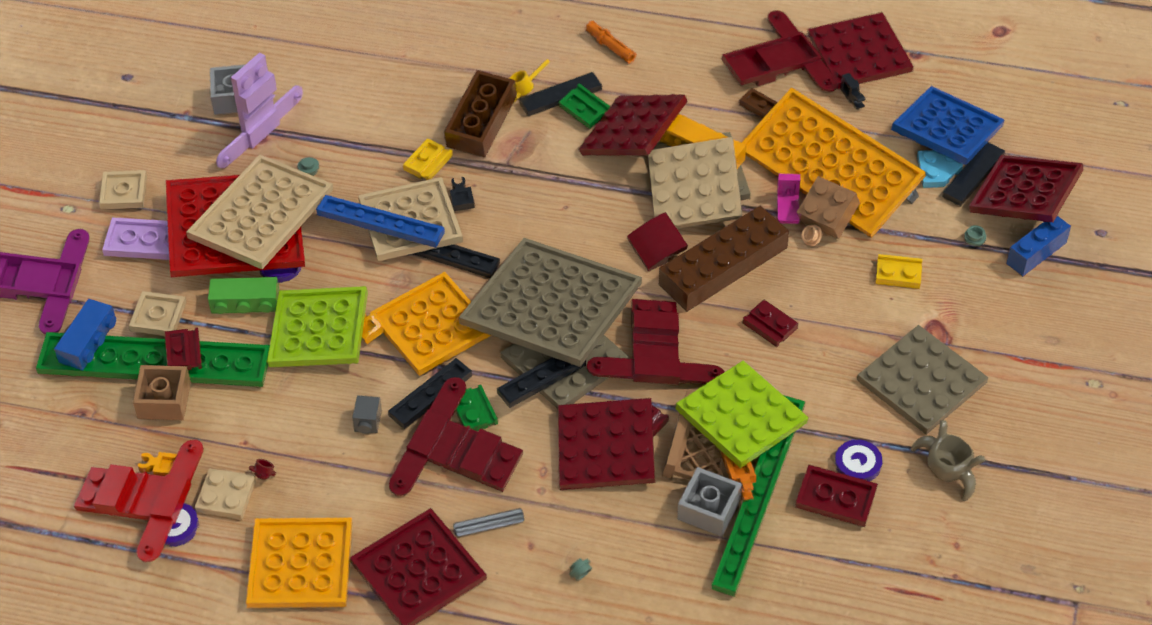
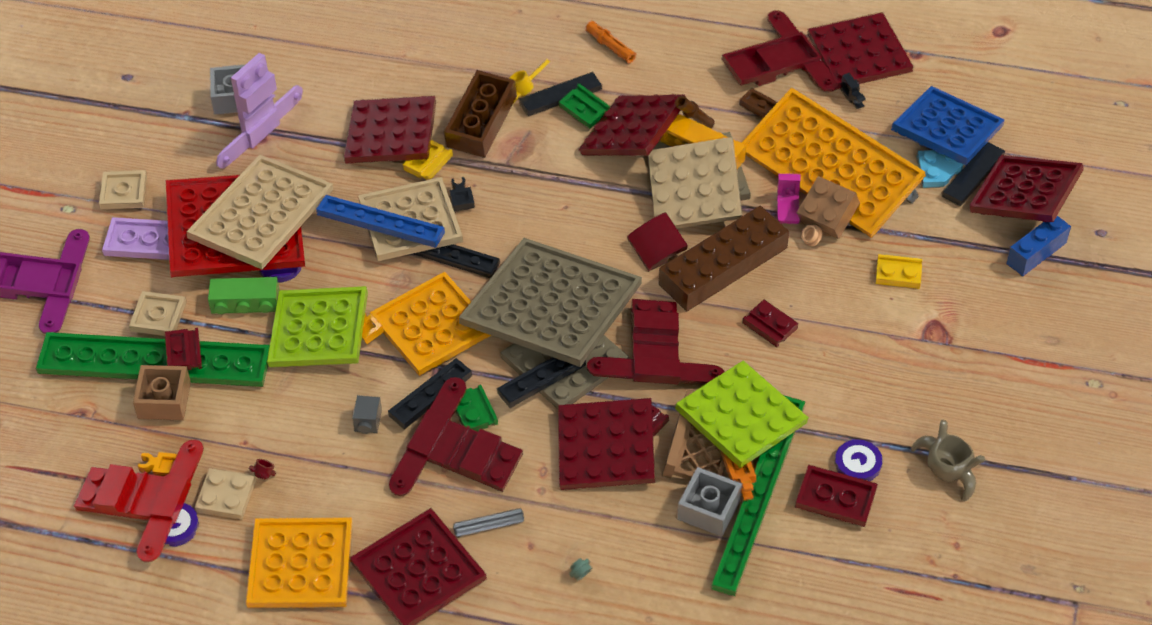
blue brick [54,298,116,370] -> none
sand green plate [298,157,319,176] -> none
dark tan plate [857,325,988,435] -> none
sand green plate [964,225,987,246] -> none
none -> dark red plate [344,96,436,164]
none -> reddish brown pin [675,96,715,129]

